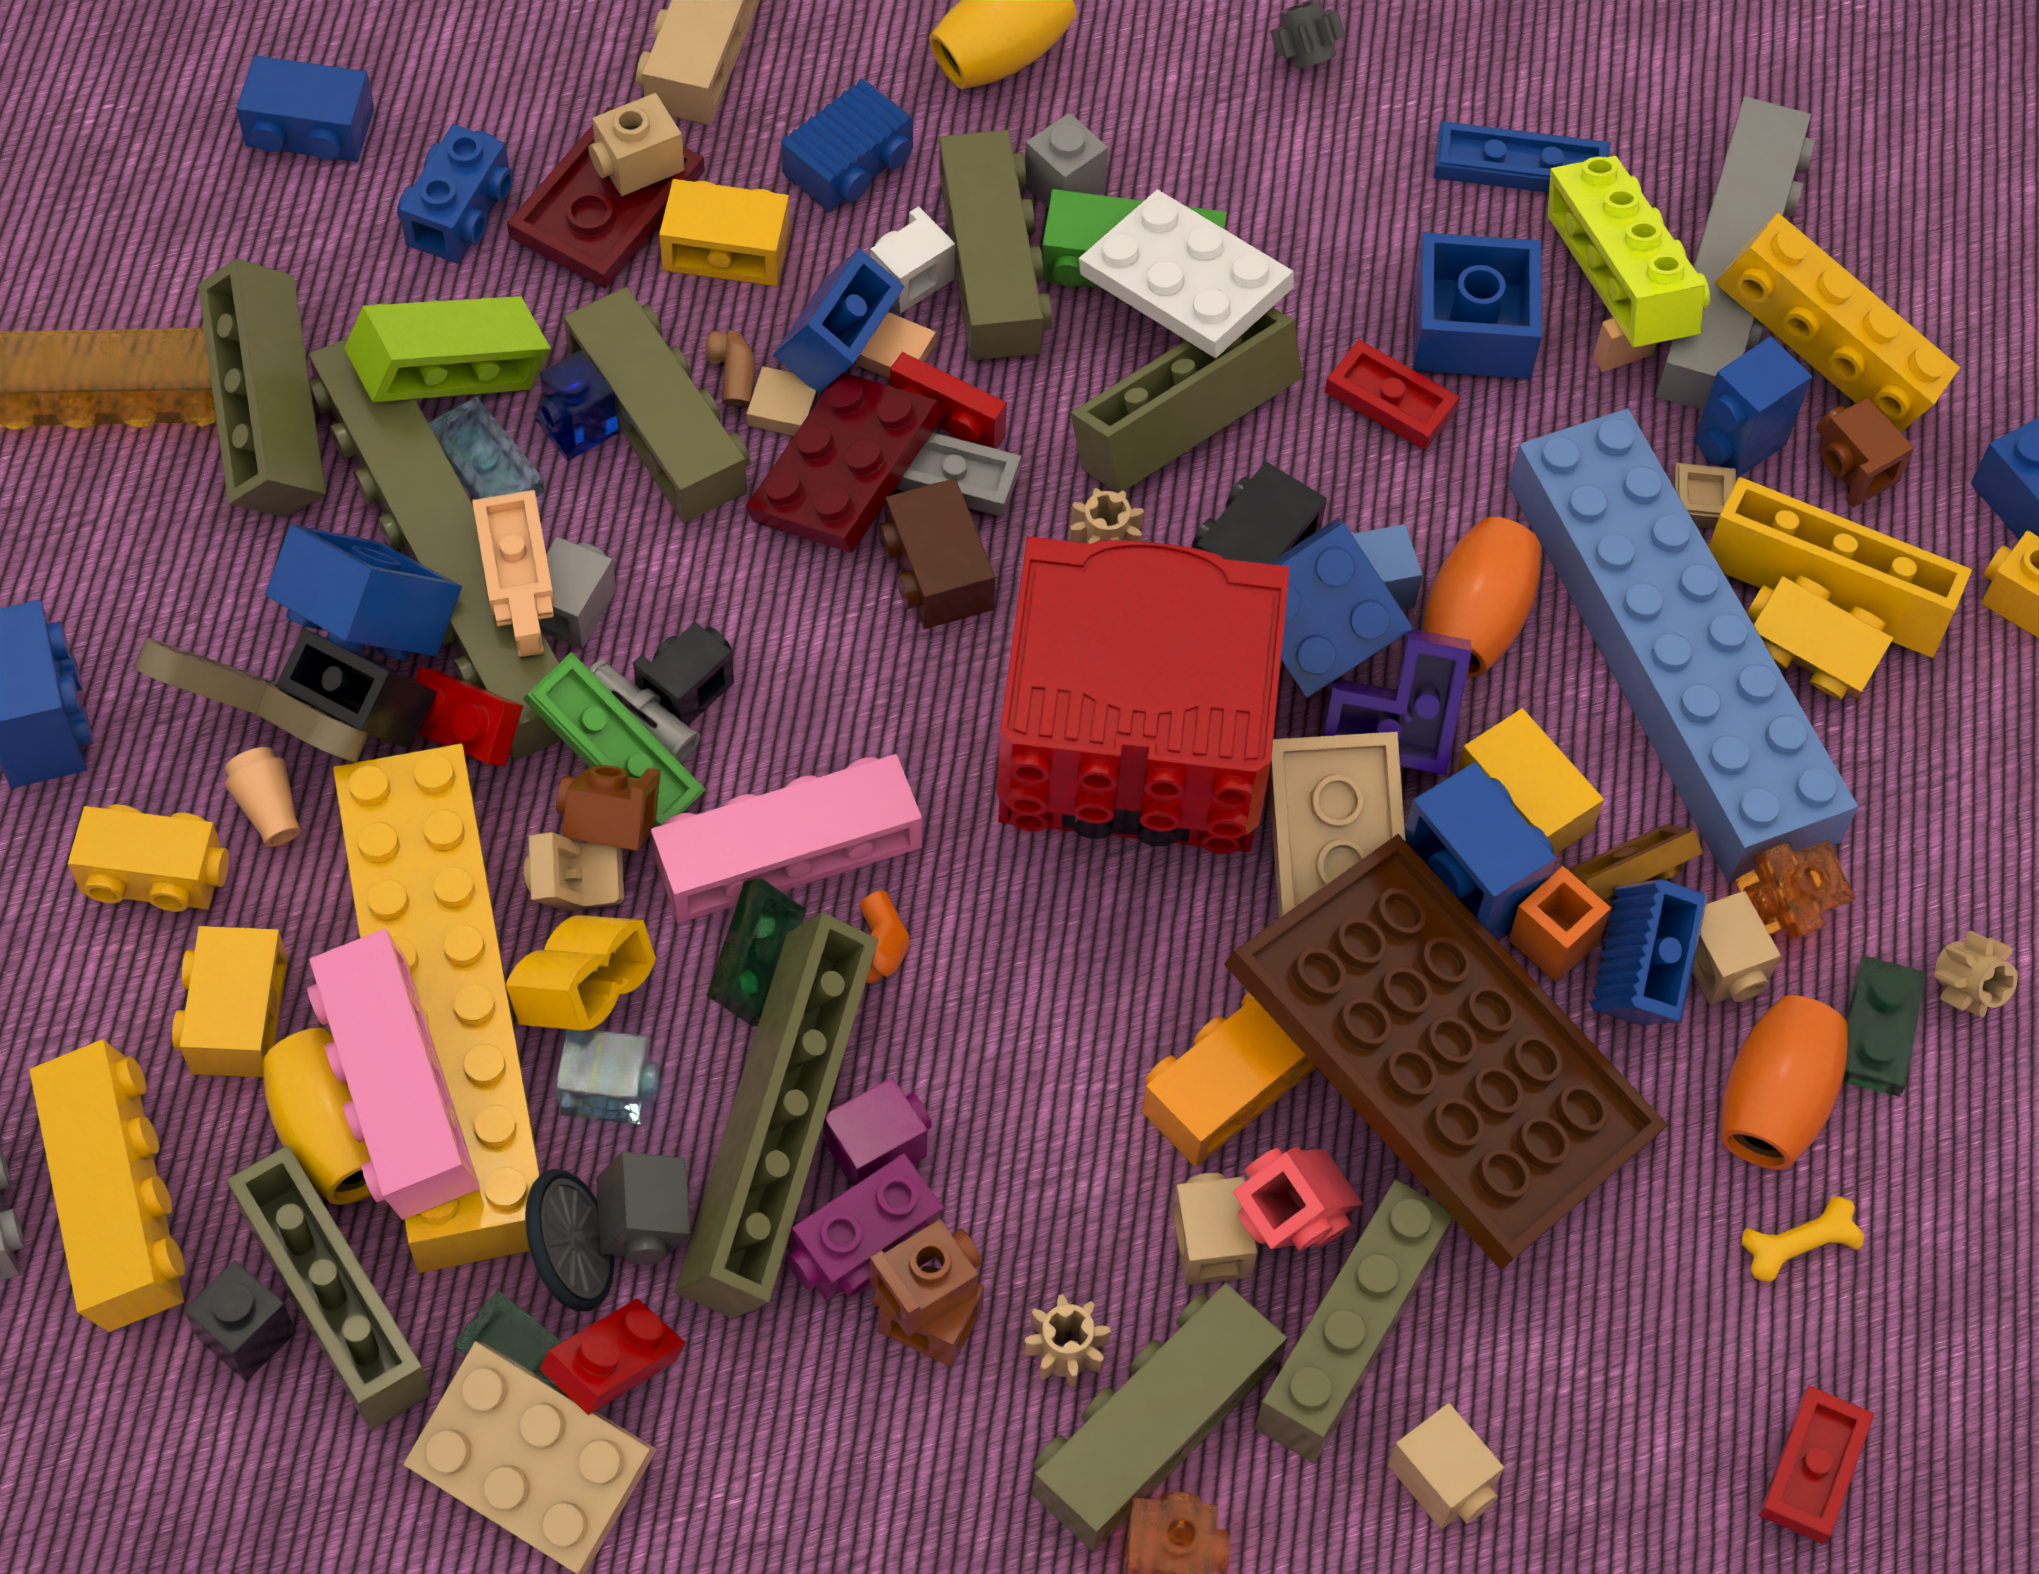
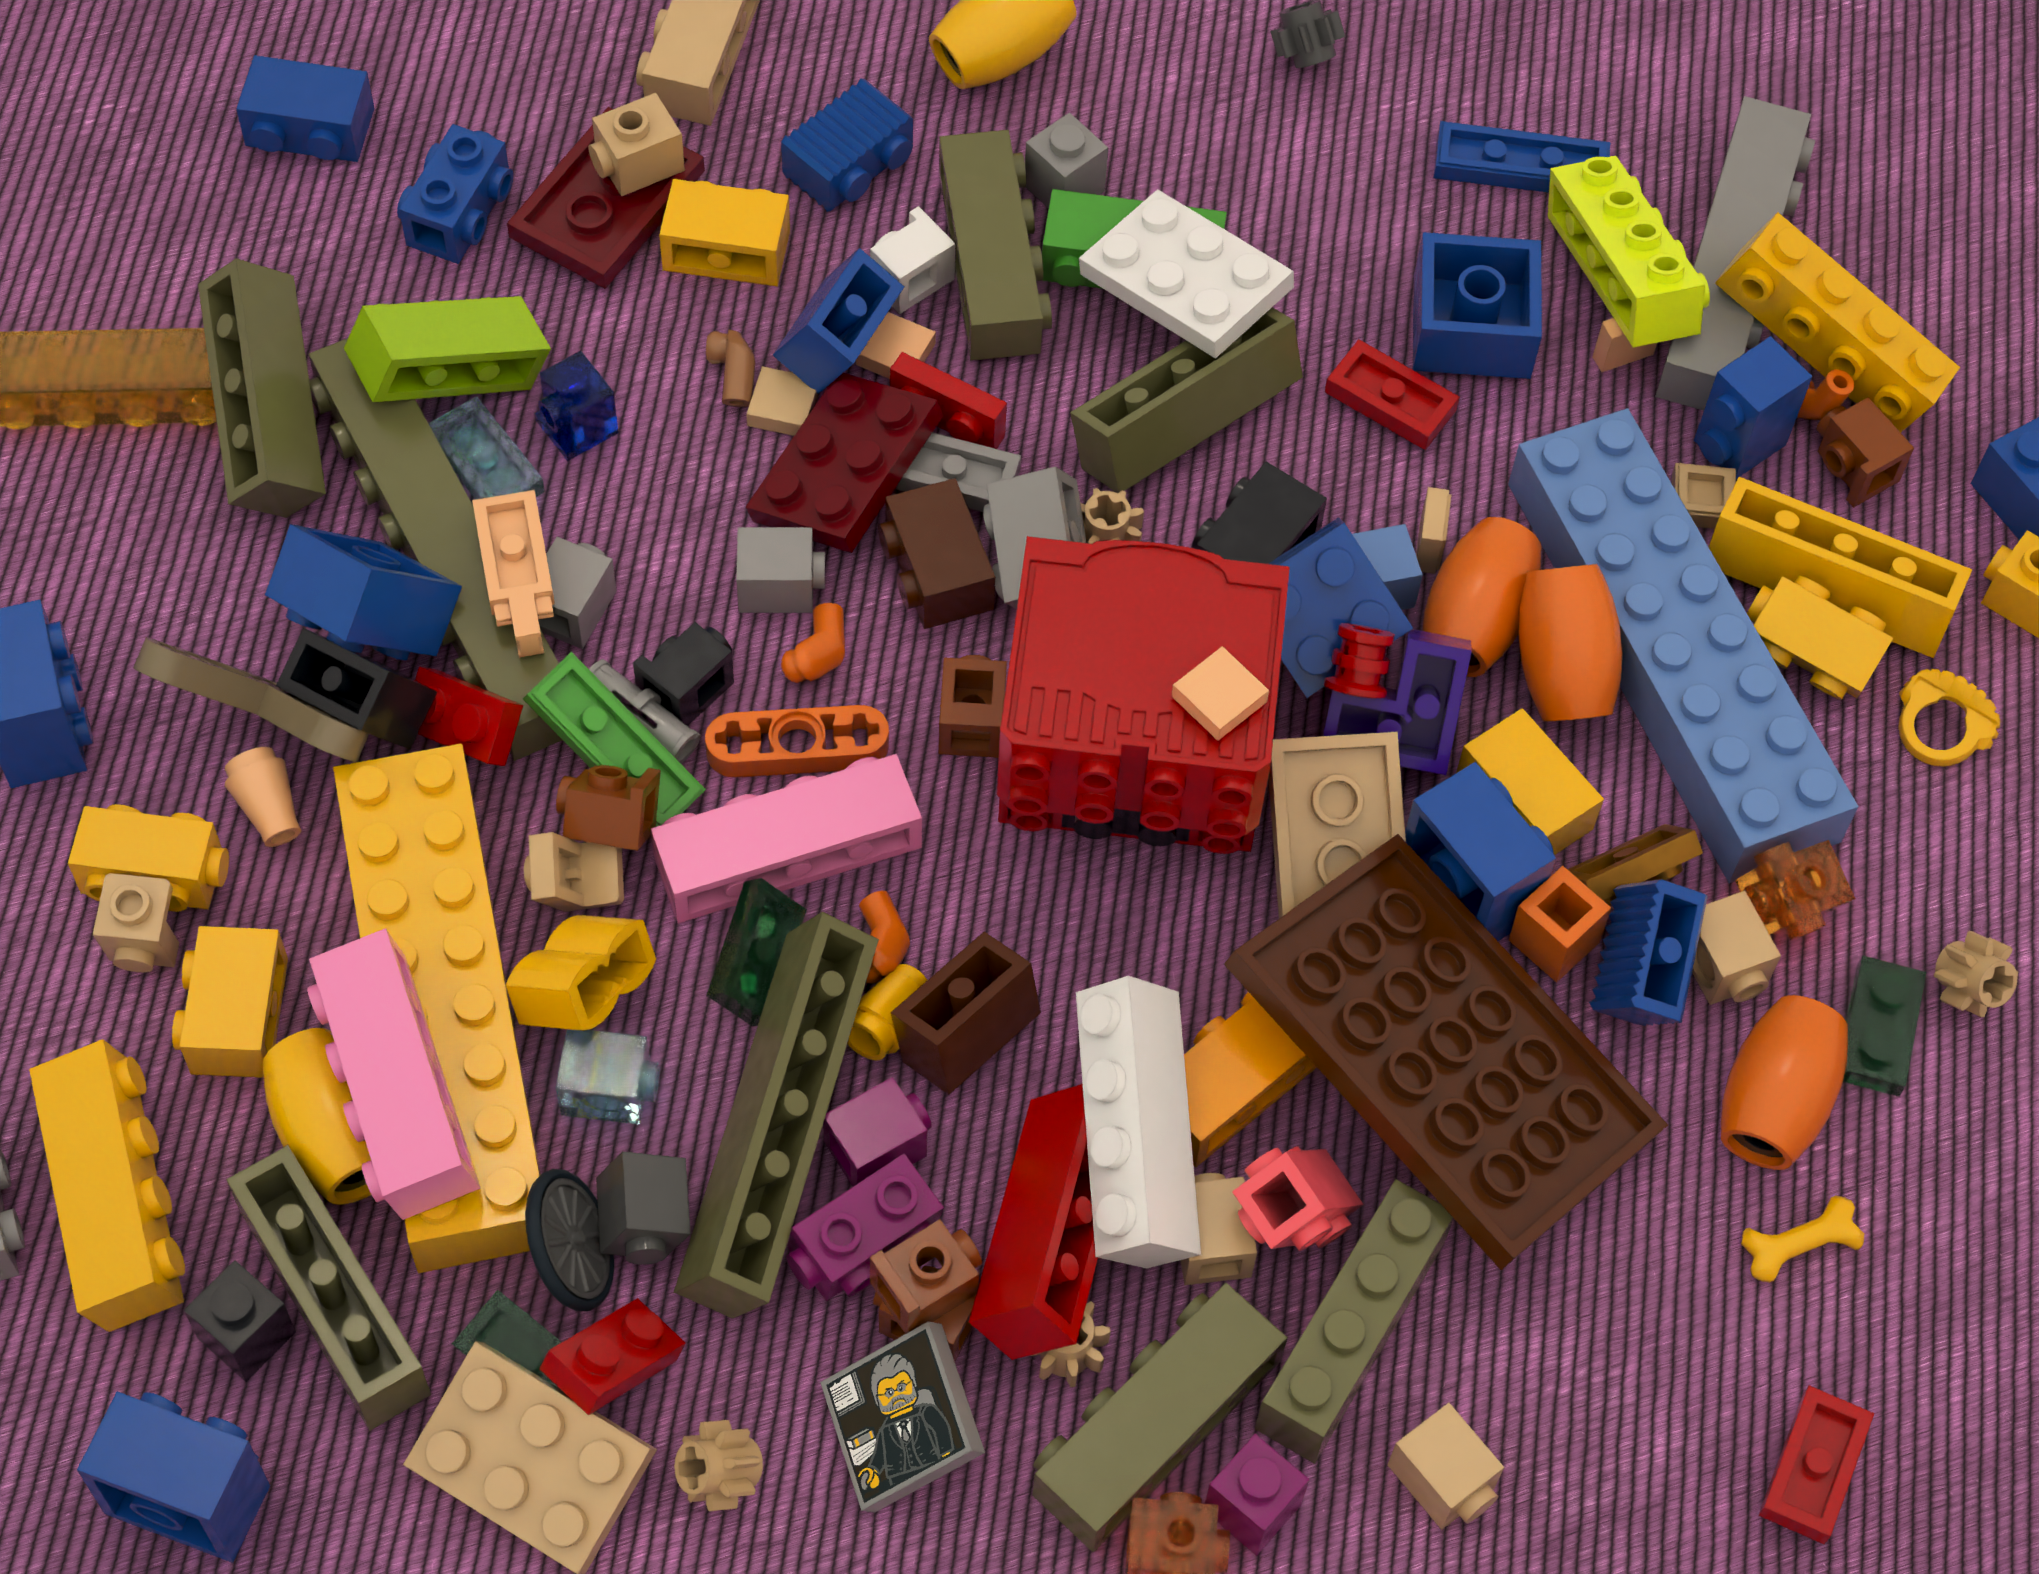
olive brick [563,287,751,524] -> none
none -> blue brick [77,1391,270,1563]
none -> tan bracket [93,873,179,973]
none -> tan gear [674,1420,763,1511]
none -> orange beam [705,705,889,777]
none -> light grey brick [736,527,825,613]
none -> orange arm [781,603,845,683]
none -> tile [820,1321,985,1513]
none -> yellow cone [847,964,927,1061]
none -> reddish brown brick [891,932,1041,1095]
none -> dark orange brick [938,655,1007,758]
none -> red brick [969,1084,1098,1360]
none -> light grey brick [983,466,1086,609]
none -> white brick [1076,976,1201,1269]
none -> light nougat tile [1172,646,1269,741]
none -> magenta brick [1203,1434,1310,1556]
none -> red bush [1324,623,1395,698]
none -> tan tile [1416,487,1451,574]
none -> orange piece [1518,564,1623,721]
none -> orange arm [1797,369,1855,421]
none -> yellow piece [1898,669,2000,767]

